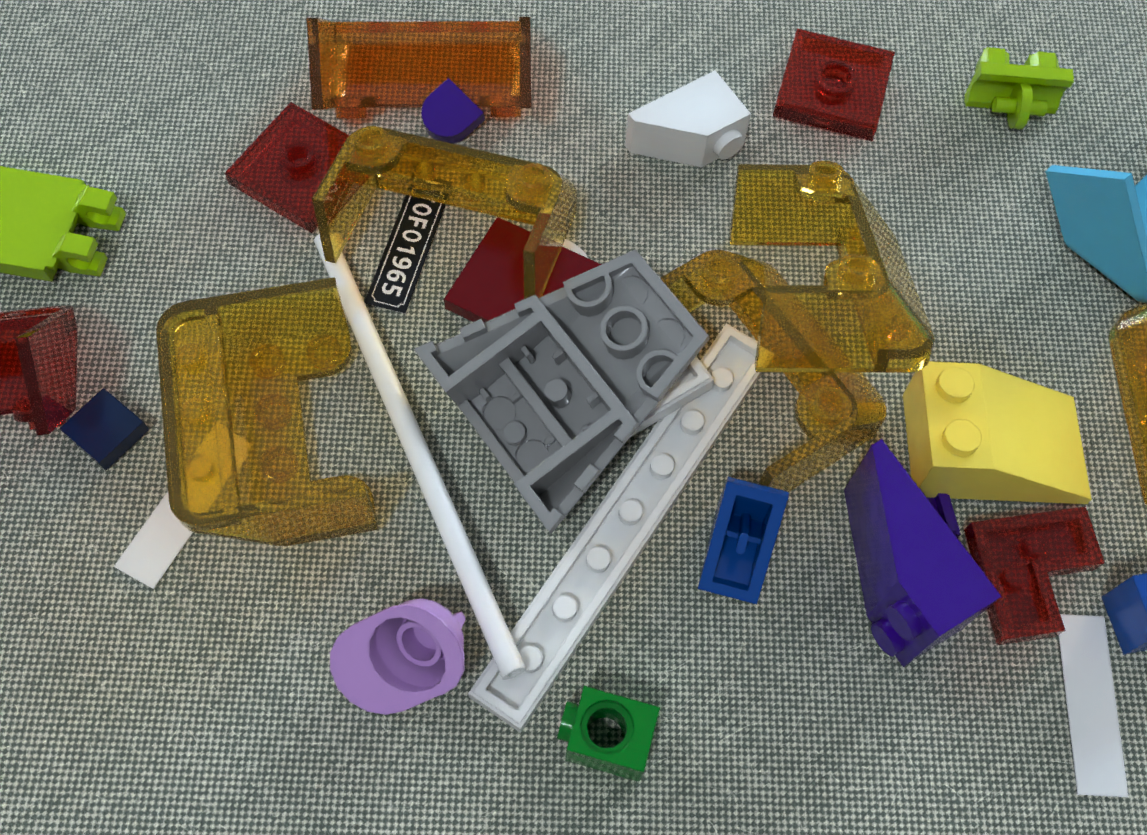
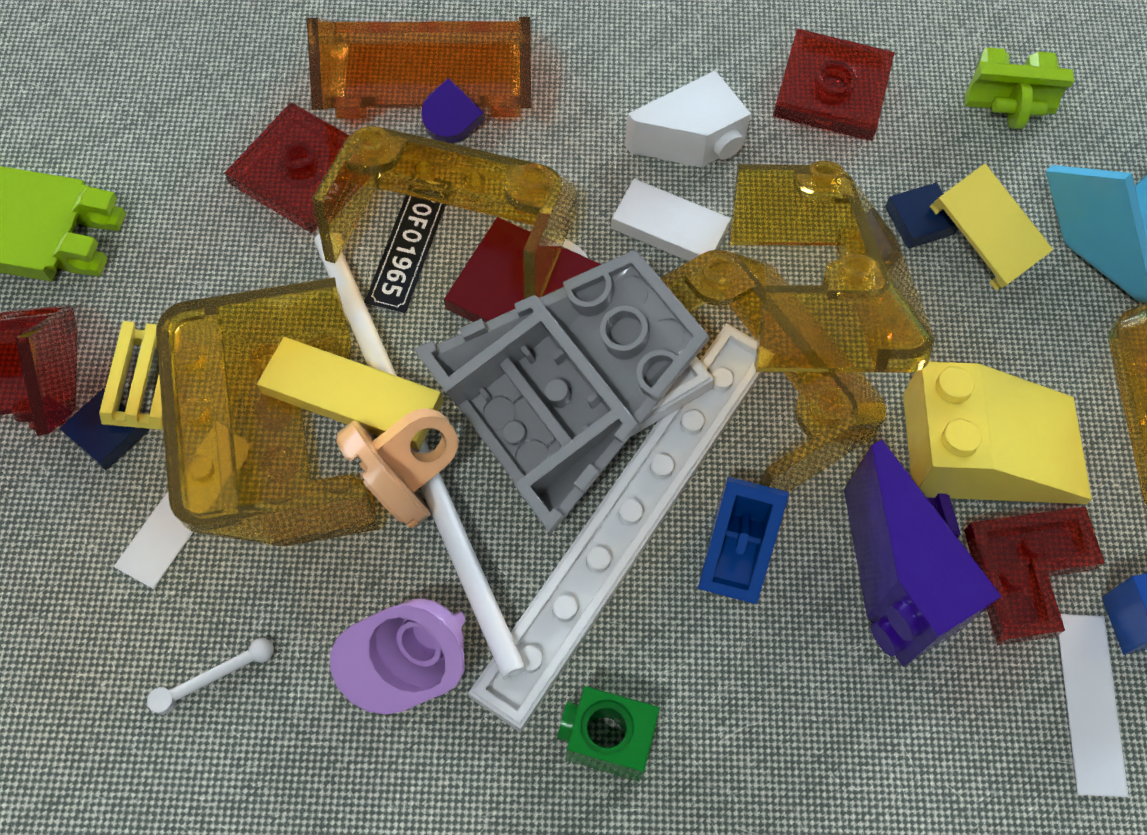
none -> light yellow tile [99,321,183,430]
none -> white hinge [147,638,274,715]
none -> light yellow tile [257,337,444,451]
none -> light nougat tile [336,408,458,528]
none -> white tile [611,179,731,269]
none -> dark blue tile [885,182,958,249]
none -> light yellow hinge [930,163,1054,290]

